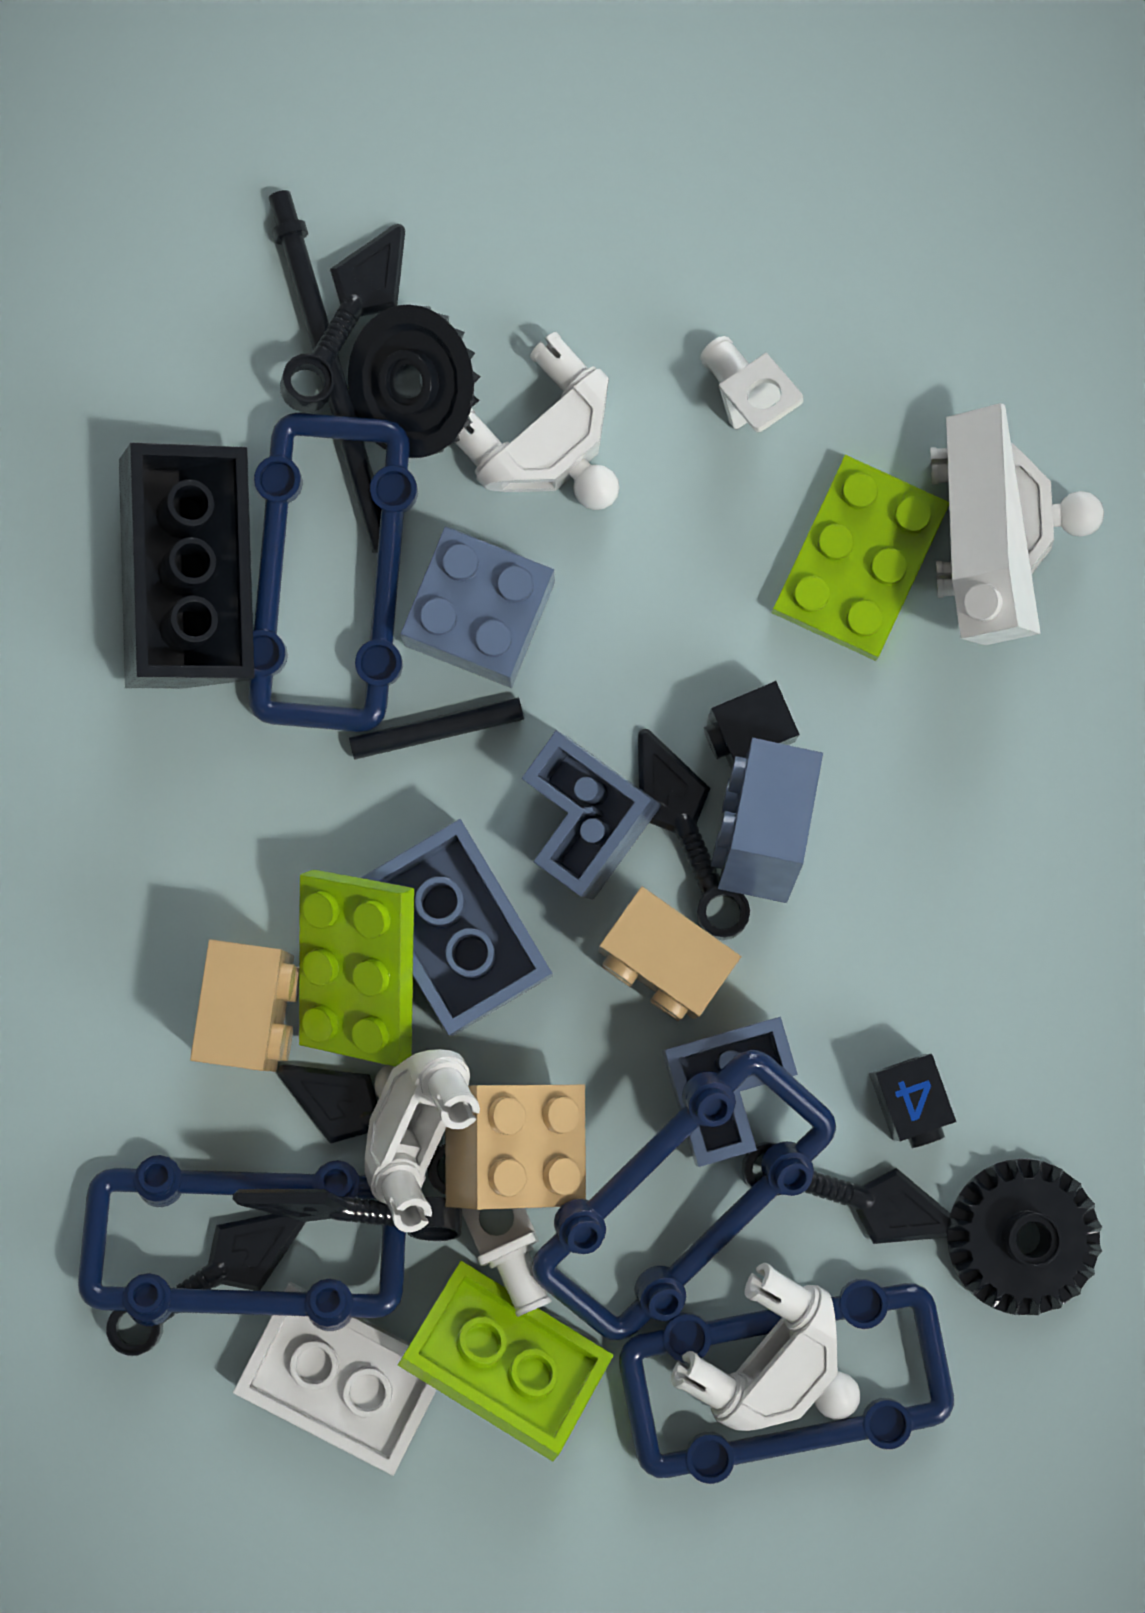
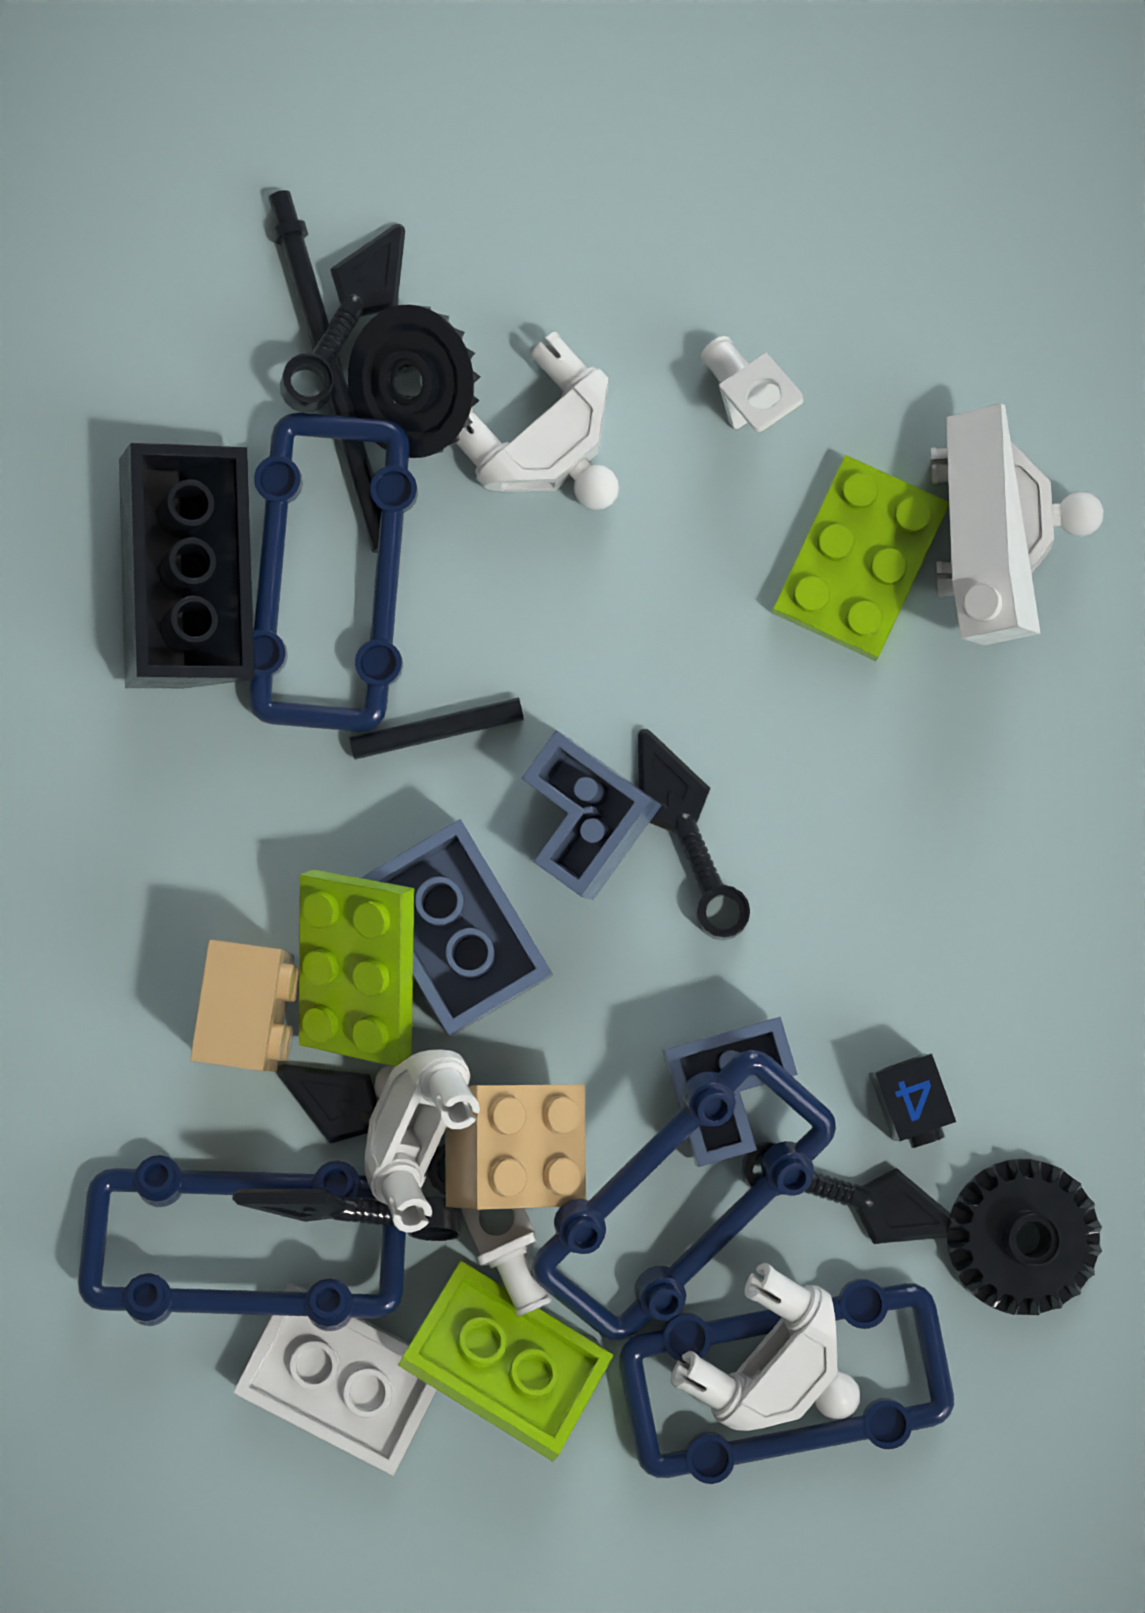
black piece [106,1214,306,1356] -> none
sand blue brick [400,526,555,688] -> none
tan brick [598,886,742,1022] -> none
black brick [703,681,800,769] -> none
sand blue brick [711,738,823,903] -> none

